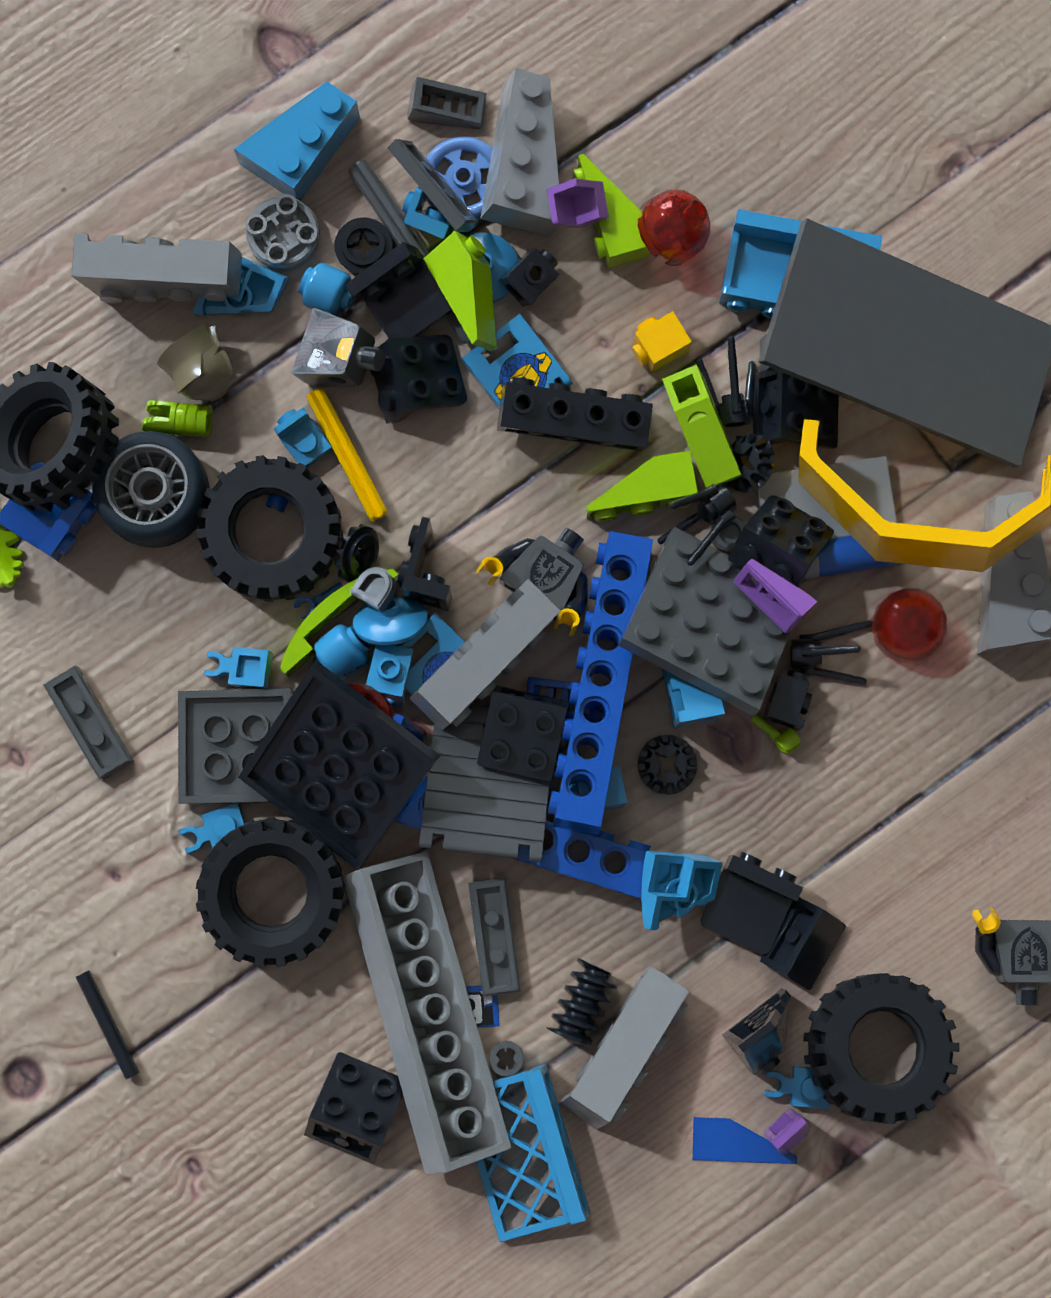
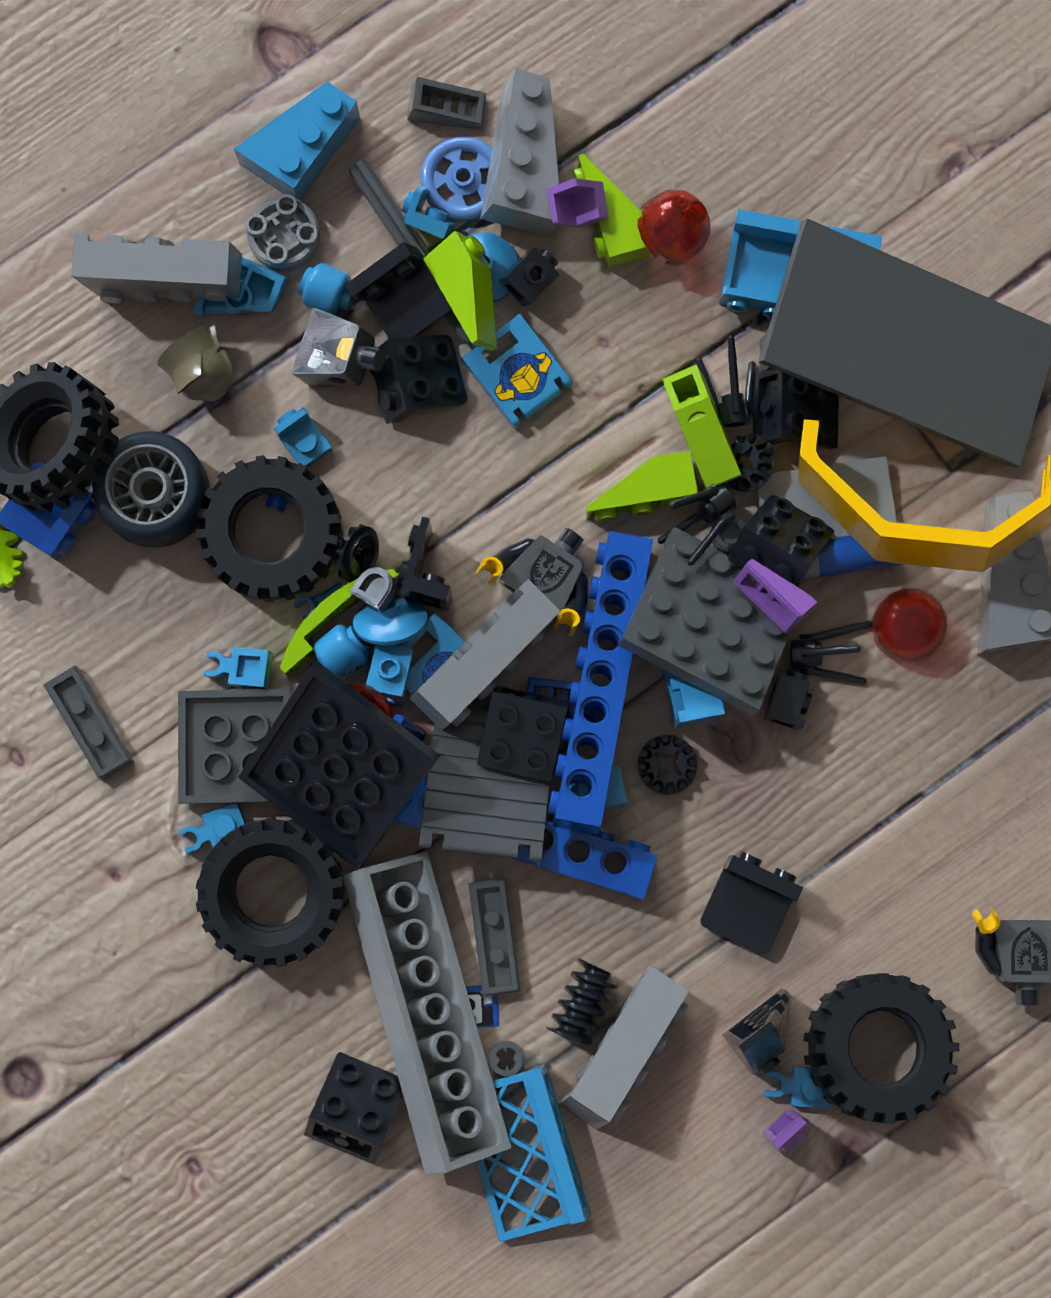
black bar [75,970,140,1080] -> none
lime hinge [141,400,213,438] -> none
yellow axle [307,388,387,522] -> none
black gear [334,217,393,274] -> none
dark grey tile [388,139,478,232] -> none
black brick [497,377,653,452] -> none
yellow brick [631,311,692,373] -> none
dark azure slope [641,851,723,930] -> none
blue sticker [692,1117,797,1164] -> none
lime hand [750,714,801,754] -> none
black panel [760,897,846,990] -> none

